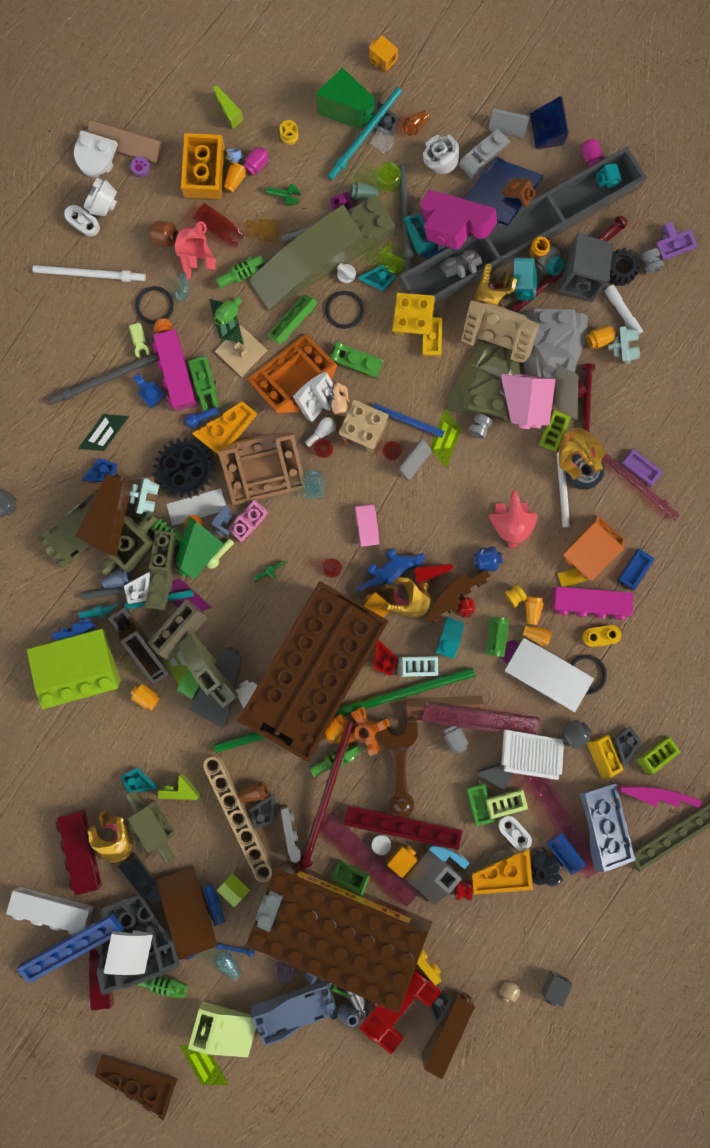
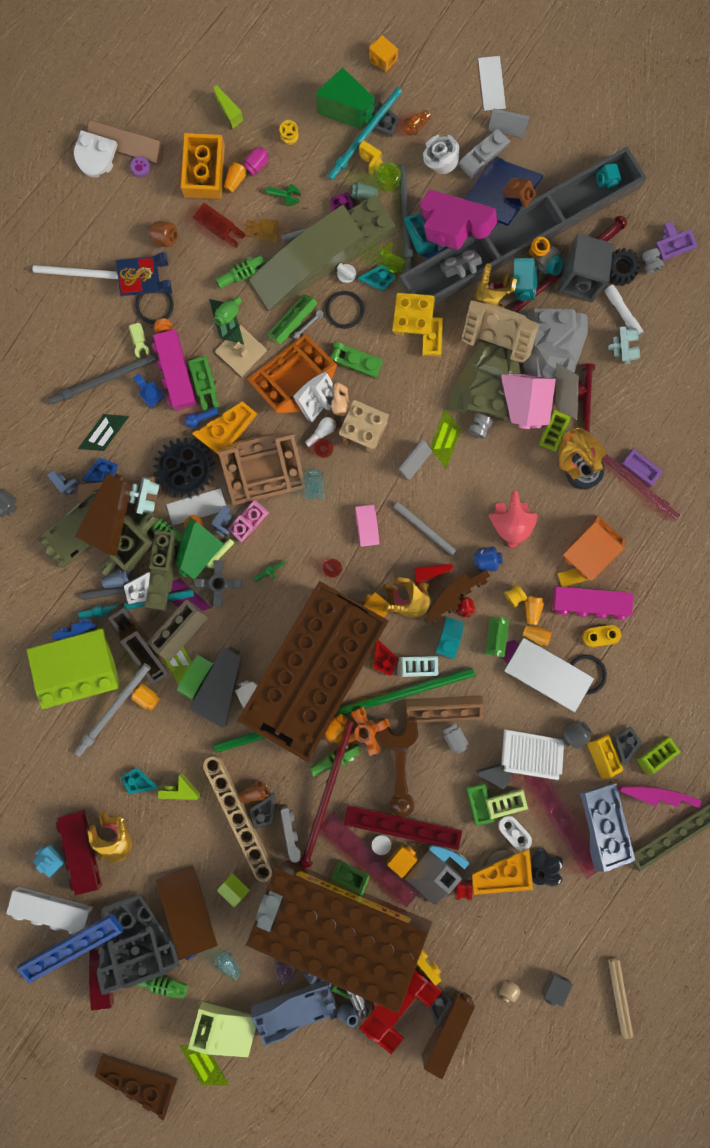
white plate [64,205,100,237] -> none
white cone [84,177,117,217] -> none
white slope [104,931,153,975] -> none
black hinge [118,853,163,904] -> none
olive brick [125,790,176,865] -> none
coral piece [174,221,216,280] -> none
clear light blue arm [175,272,190,301] -> none
olive slope [178,632,239,708] -> none
blue axle [203,885,226,926] -> none
blue hinge [215,942,255,957] -> none
light blue plate [225,148,243,163] -> none
blue animal [356,548,425,592] -> none
clear plate [370,127,396,154] -> none
blue bar [373,403,445,438] -> none
clear red plate [383,441,402,460] -> none
clear pink plate [422,701,540,735] -> none
clear blue slope [530,96,569,149] -> none
blue tile [546,833,586,875] -> none
white bar [557,452,570,528] -> none
dark pink brick [581,139,604,168] -> none
light orange brick [586,324,616,349] -> none
blue tile [617,548,655,591] -> none
none -> medium azure brick [33,844,66,878]
none -> sand blue bracket [47,471,80,496]
none -> light grey bar [74,663,151,757]
none -> flag [116,252,172,296]
none -> dark grey pin [194,560,242,607]
none -> light grey hinge [293,310,323,339]
none -> yellow bracket [359,140,383,175]
none -> light grey bar [393,502,456,556]
none -> white sticker [478,56,506,111]
none -> tan axle [608,958,633,1039]

